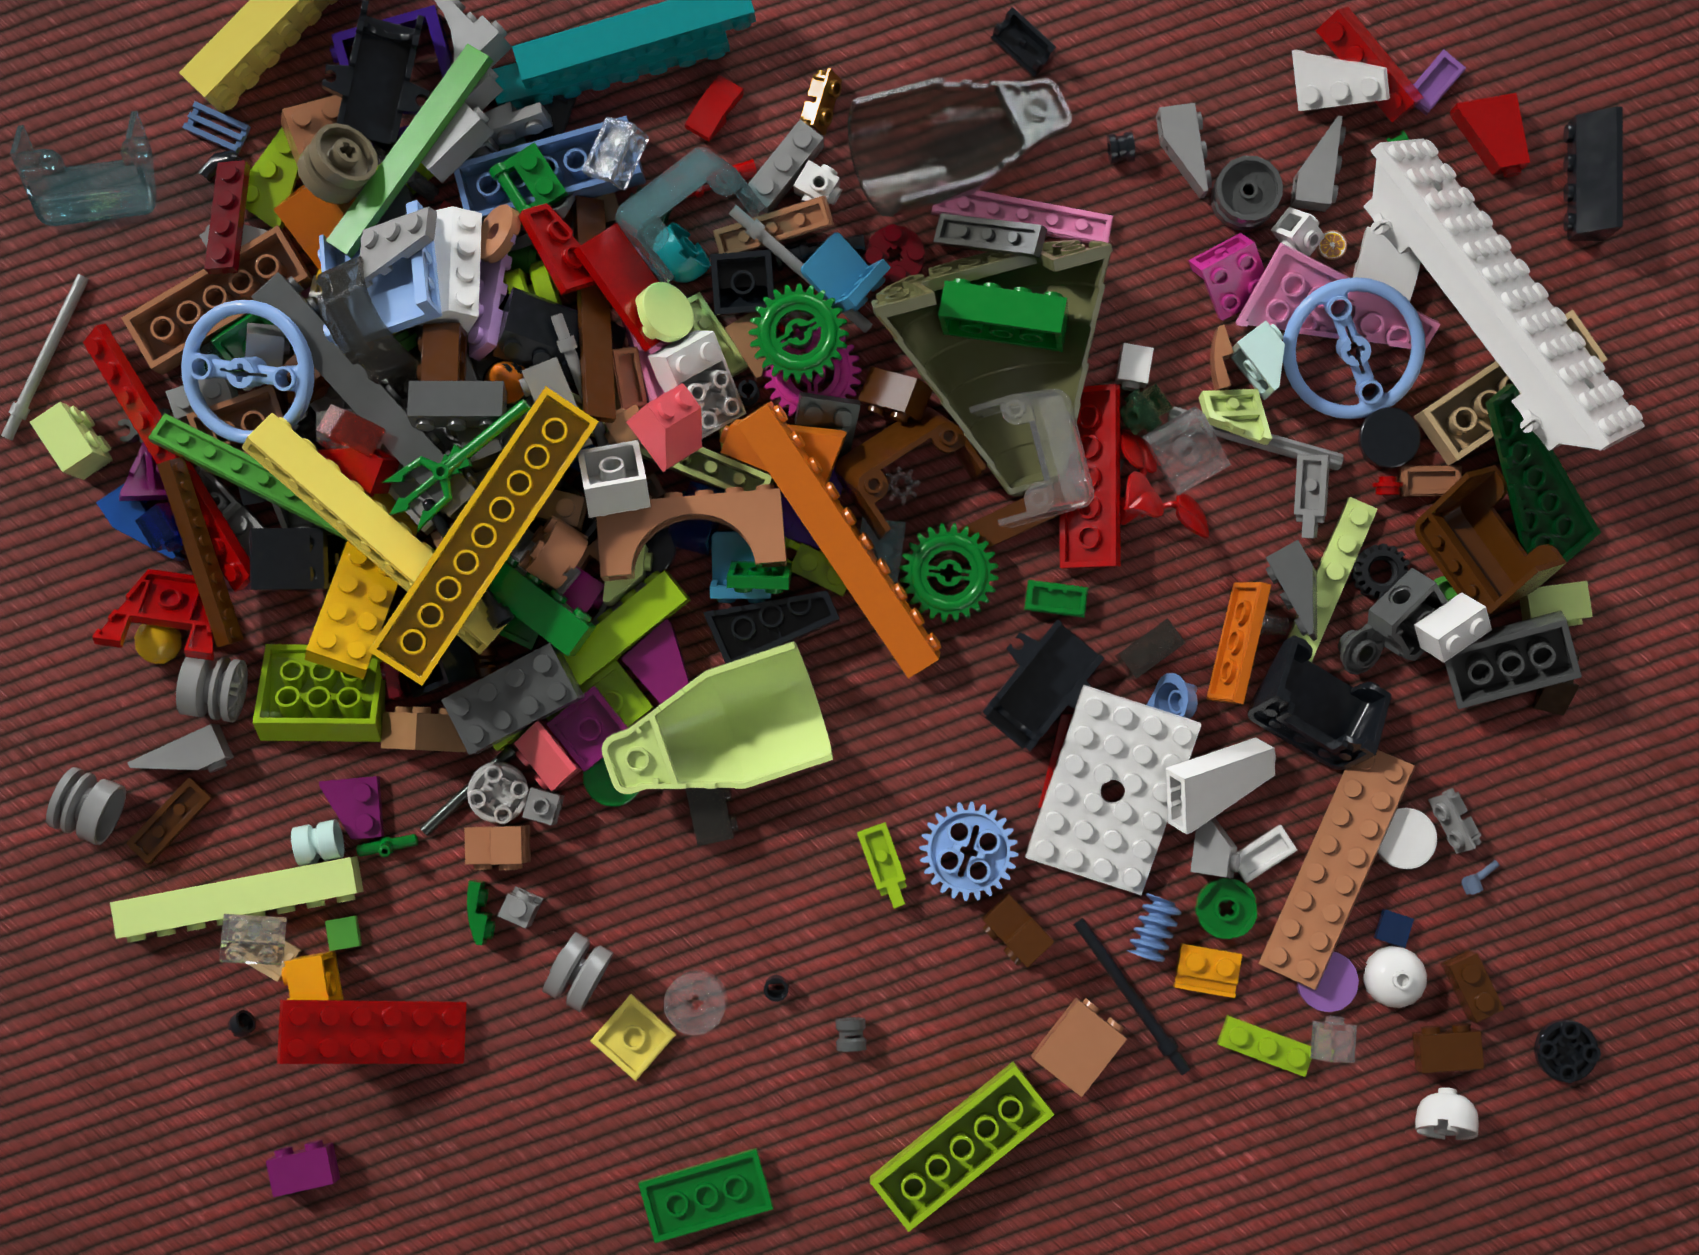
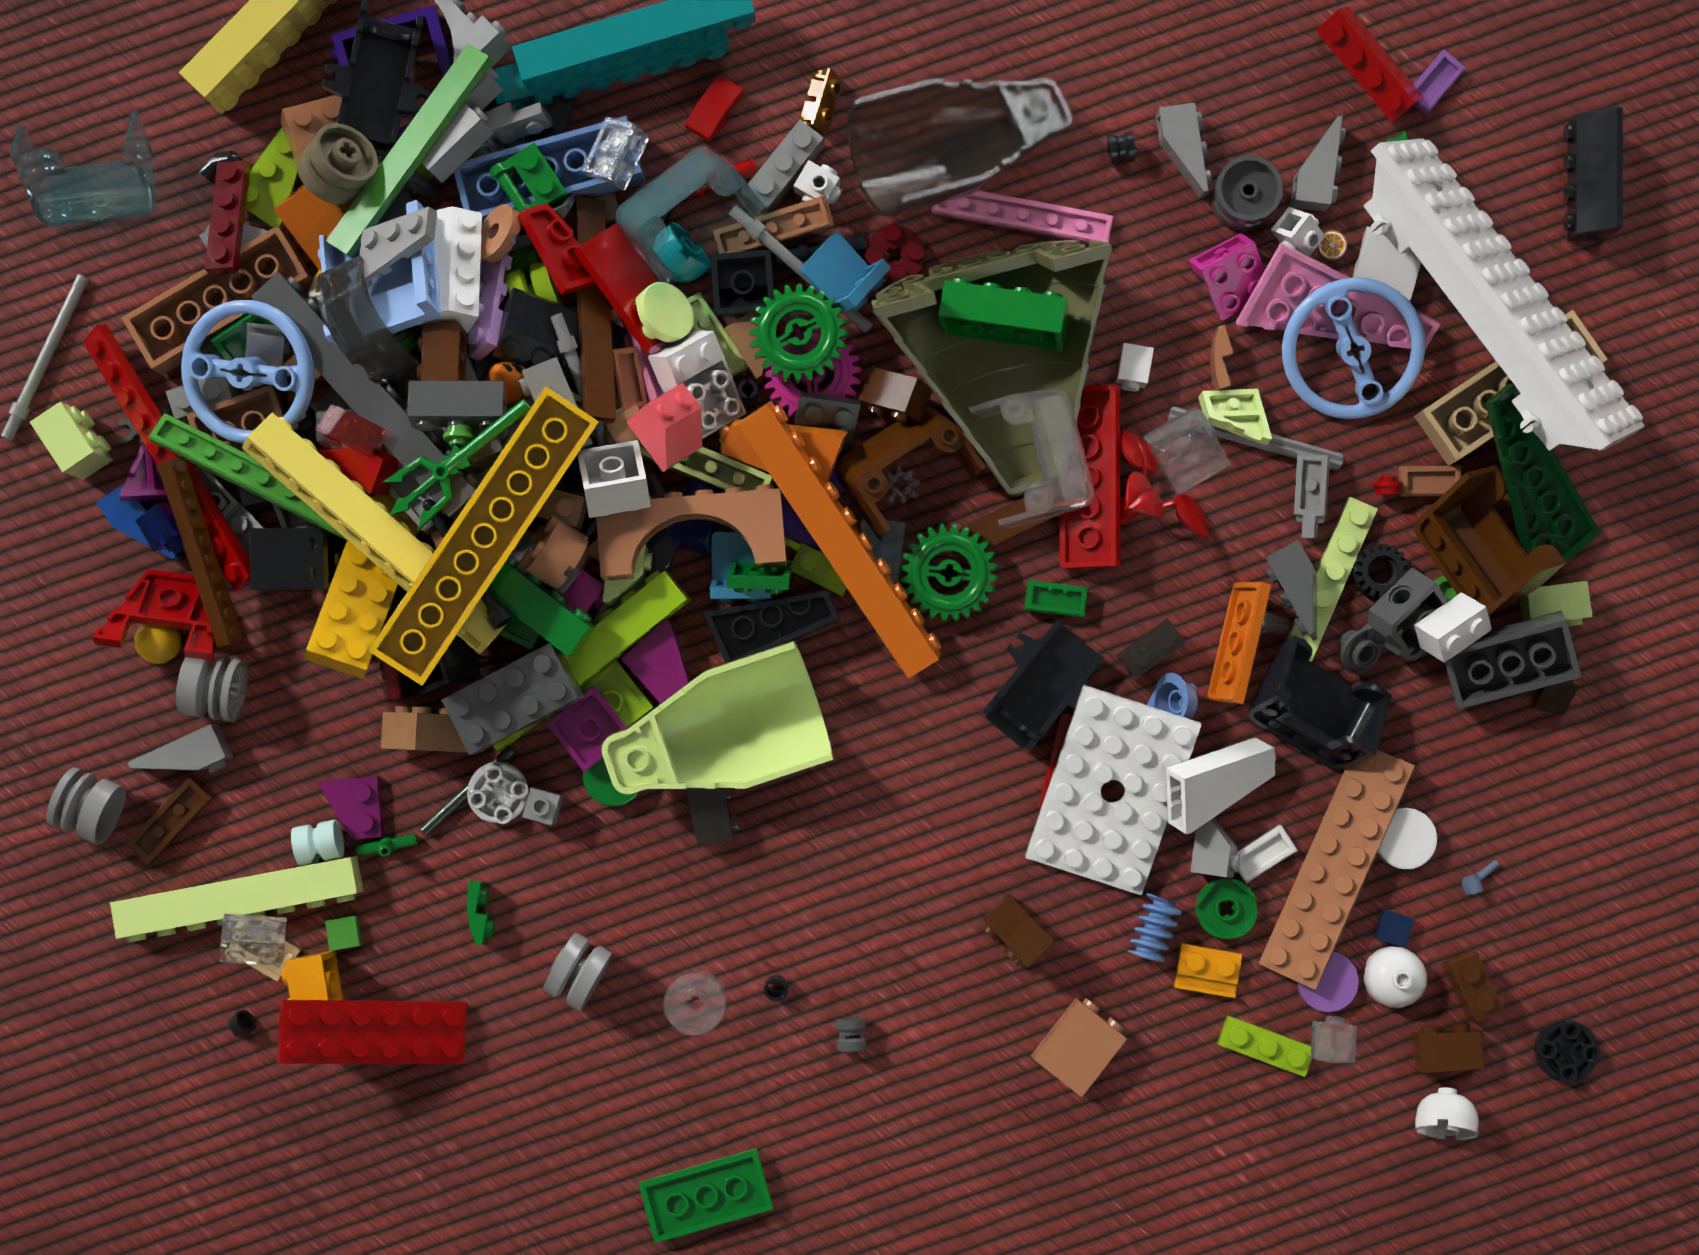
medium blue tile [182,101,251,154] -> none
lime slope [252,644,386,742] -> none
magenta brick [266,1140,340,1197] -> none
nougat brick [464,825,531,870] -> none
light grey brick [498,886,544,929] -> none
coral slope [514,720,582,792] -> none
light yellow tile [590,994,677,1081] -> none
lime hinge [857,822,907,909] -> none
lime brick [870,1061,1054,1232] -> none
light blue gear [919,802,1018,901] -> none
dark grey plate [933,213,1047,258] -> none
black hinge [990,7,1056,78] -> none
black bar [1073,918,1191,1075] -> none
clear green brick [1120,384,1173,435] -> none
light aqua slope [1231,320,1285,400] -> none
white wing [1292,50,1390,111] -> none
black tile [1358,408,1421,469] -> none
light grey hinge [1428,788,1482,854] -> none
red slope [1450,92,1530,178] -> none
none -> bright green plate [443,424,475,448]

